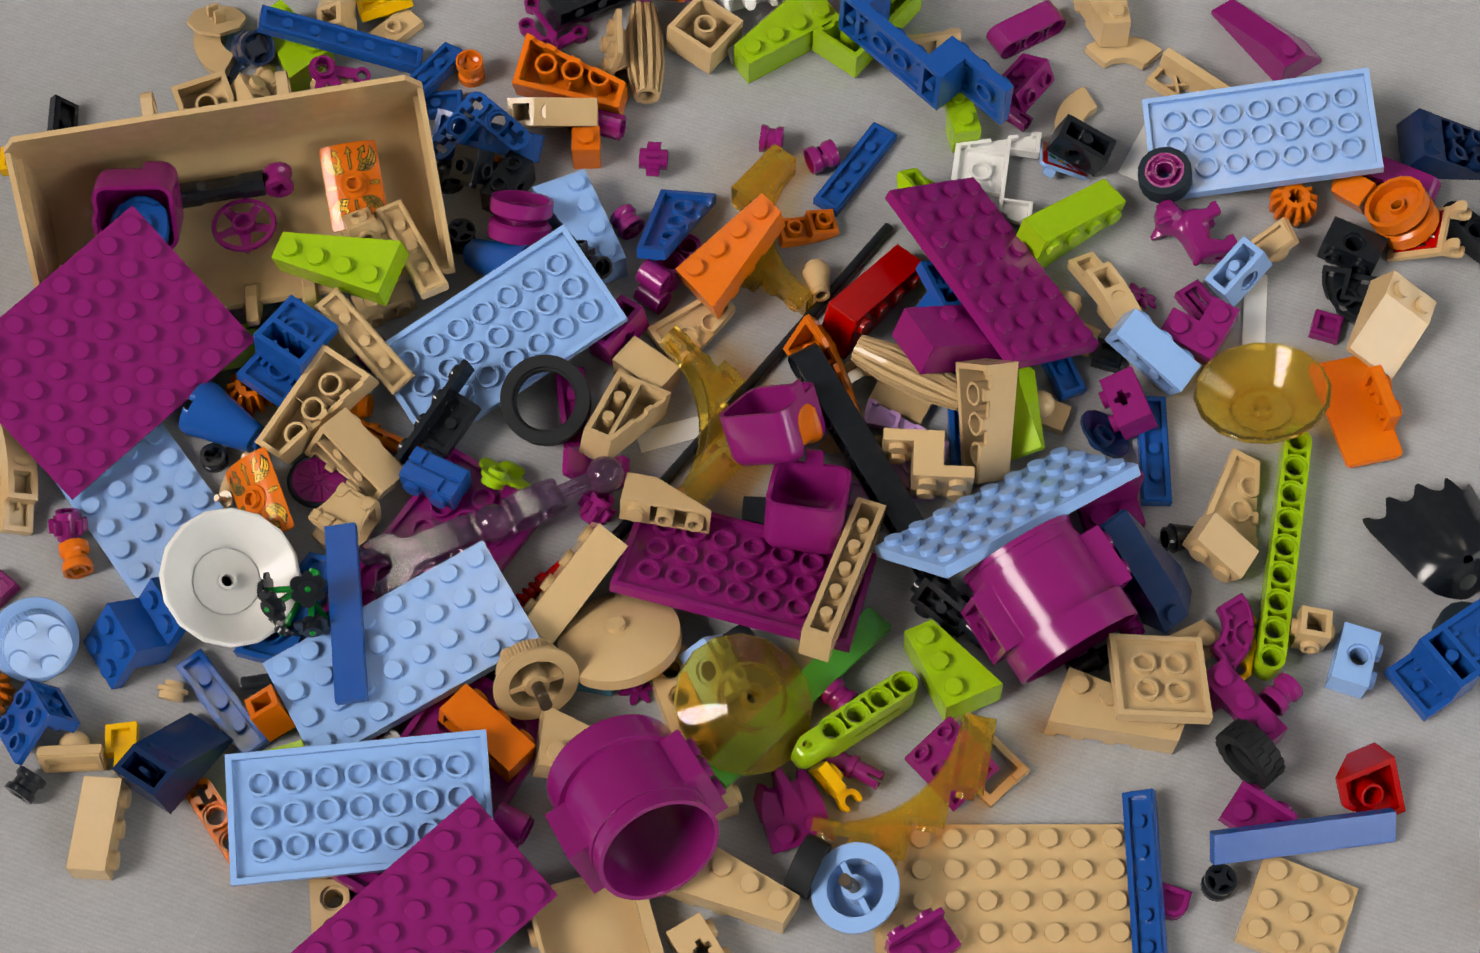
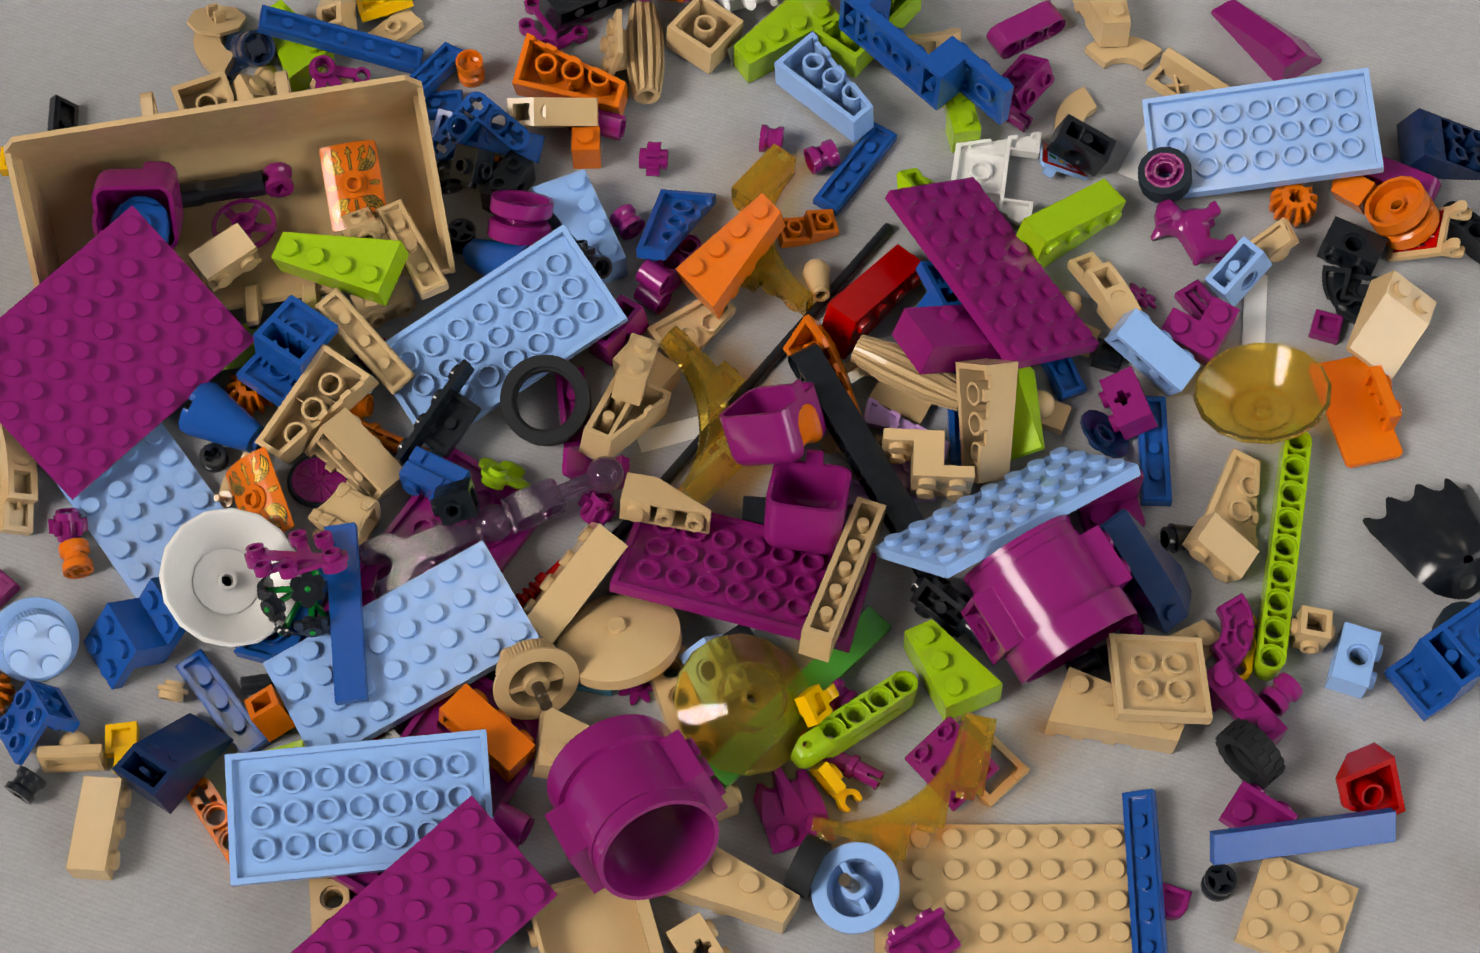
none -> tan brick [188,223,262,292]
none -> magenta plant [244,529,349,580]
none -> black brick [431,477,481,526]
none -> tan brick [611,333,660,406]
none -> light blue wedge [774,31,874,143]
none -> yellow plate [794,683,839,728]

